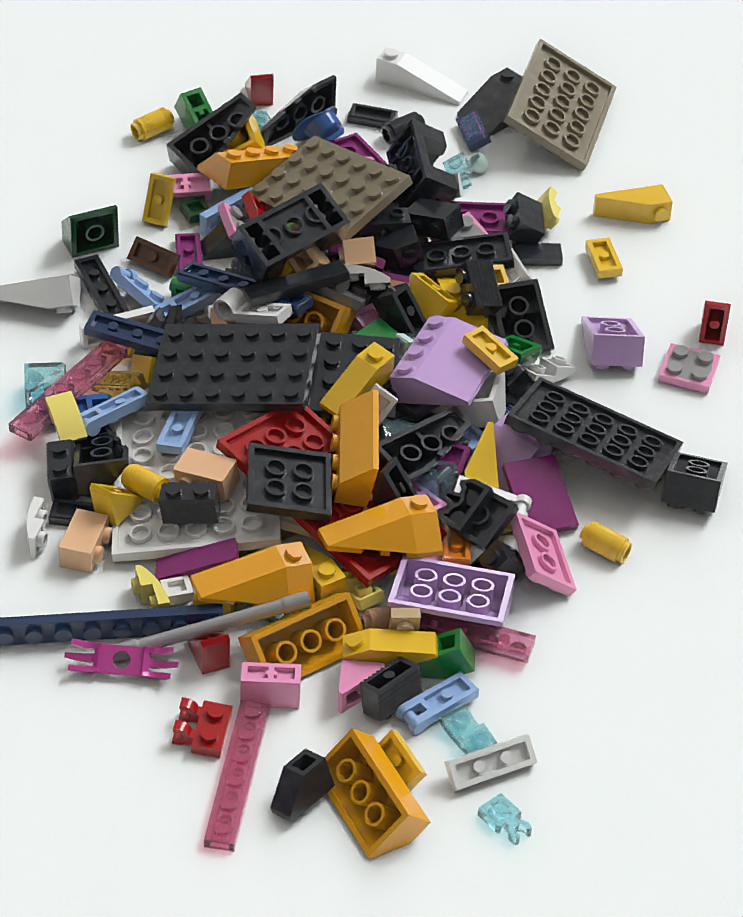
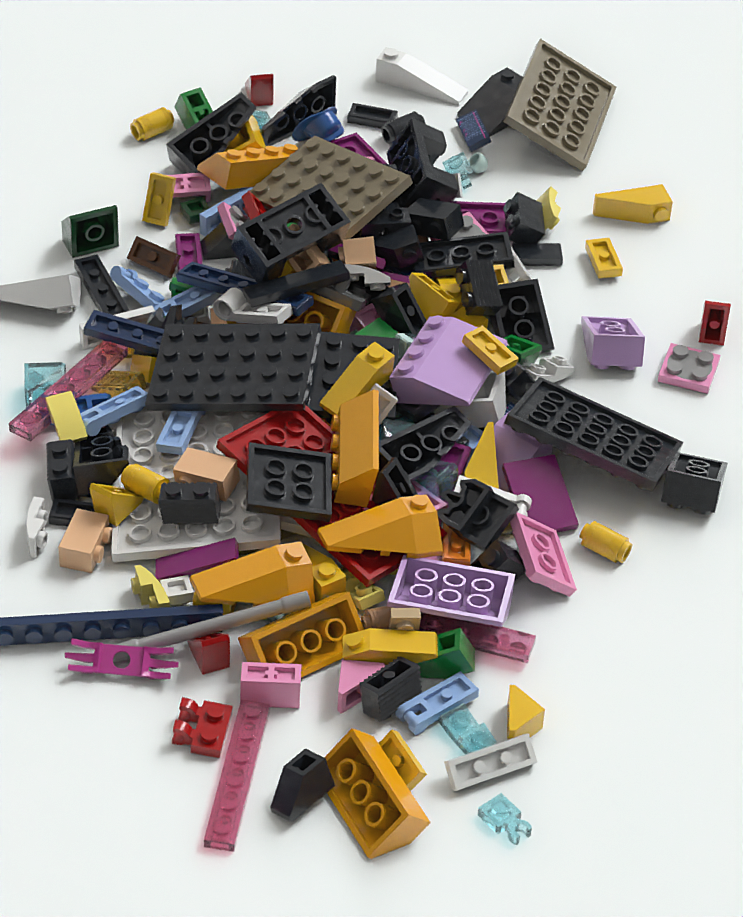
none -> yellow slope [507,685,545,740]

